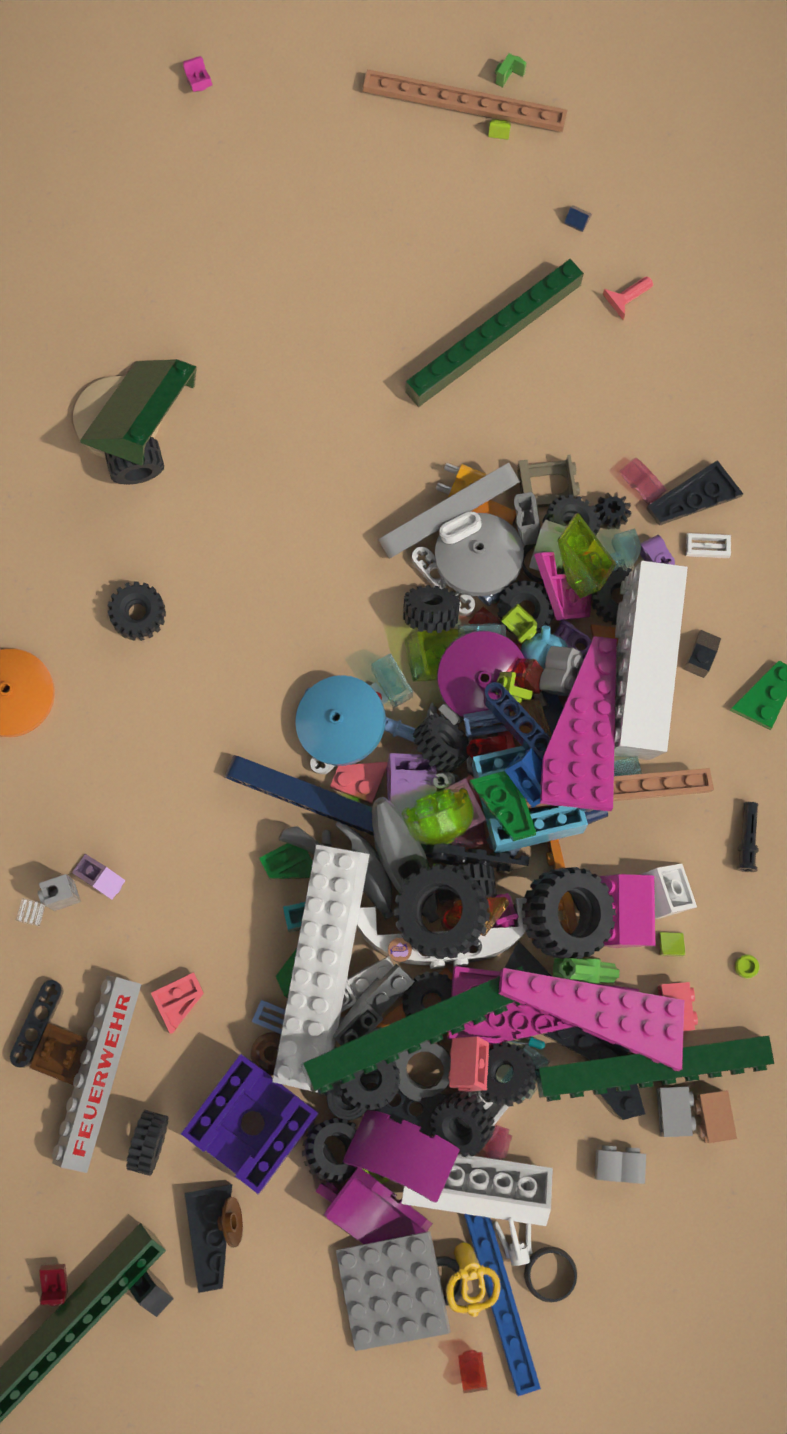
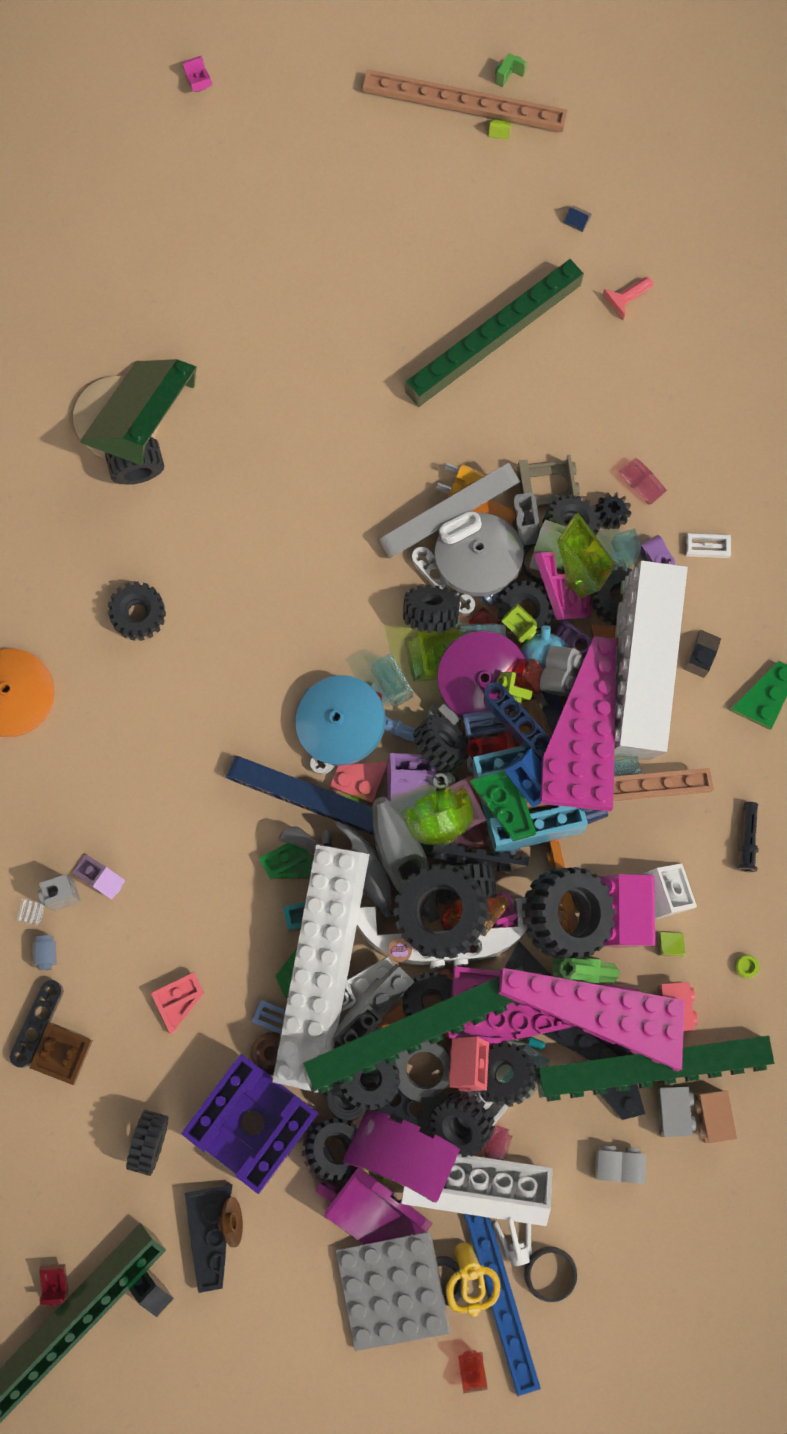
light grey brick [52,975,141,1173] -> none
black wing [646,460,743,526] -> none
none -> sand blue brick [32,936,57,970]

